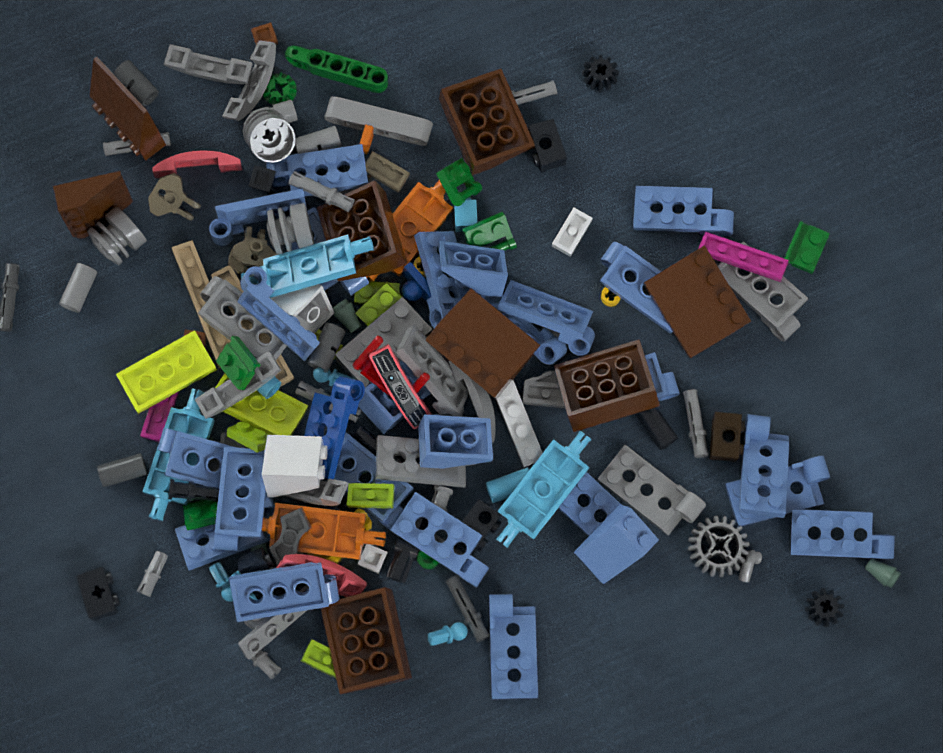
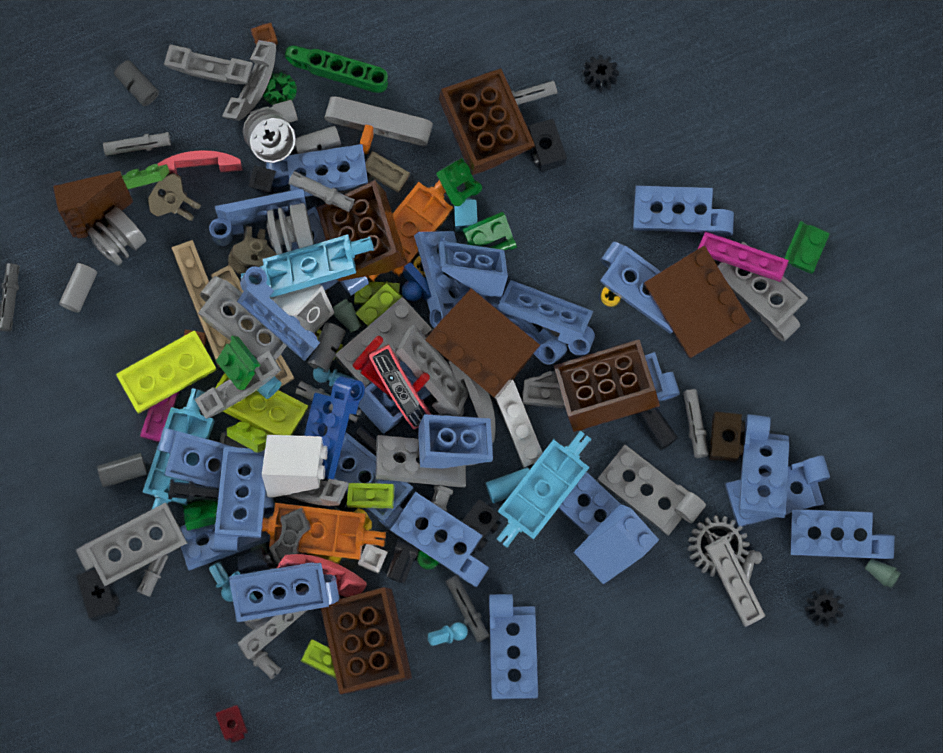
reddish brown slope [90,57,166,161] -> none
white plate [552,208,593,257] -> none
none -> light grey hinge [75,502,187,586]
none -> bright green plate [123,164,170,189]
none -> dark red brick [215,705,249,743]
none -> light grey tile [705,536,765,627]

